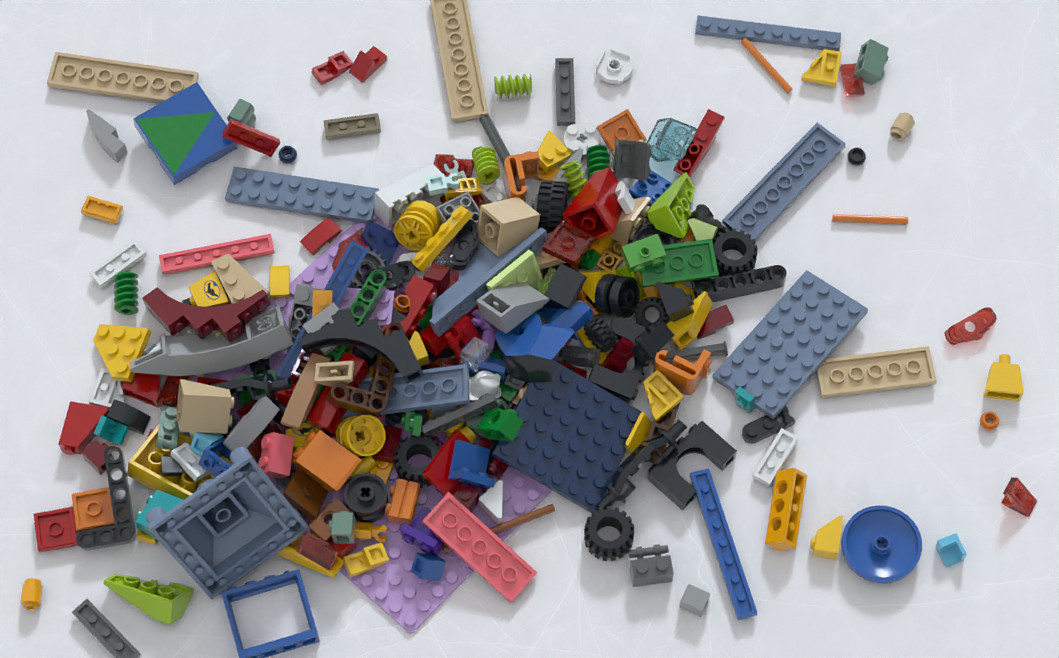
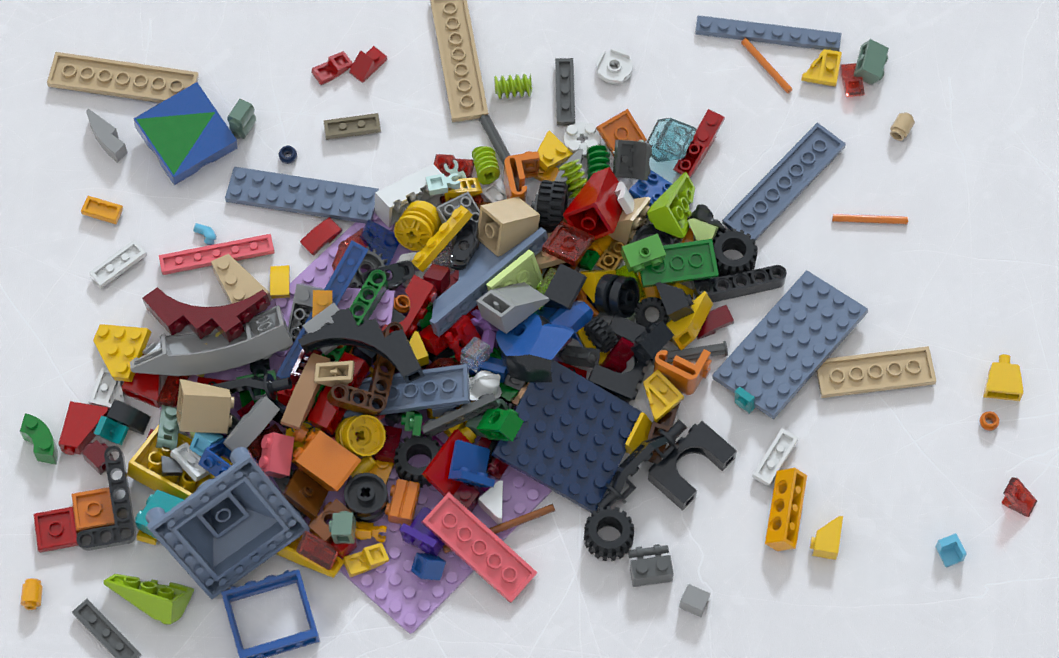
green piece [114,271,139,315] -> none
yellow torso [182,272,229,307] -> none
red plate [222,119,280,157] -> none
blue plate [690,468,758,620] -> none
black plate [742,406,796,444] -> none
blue dish [841,505,922,583] -> none
black plate [847,147,866,166] -> none
clear red piece [944,307,997,345] -> none
none -> green brick [20,413,58,464]
none -> medium azure arm [194,223,217,245]
none -> orange plate [292,424,309,443]

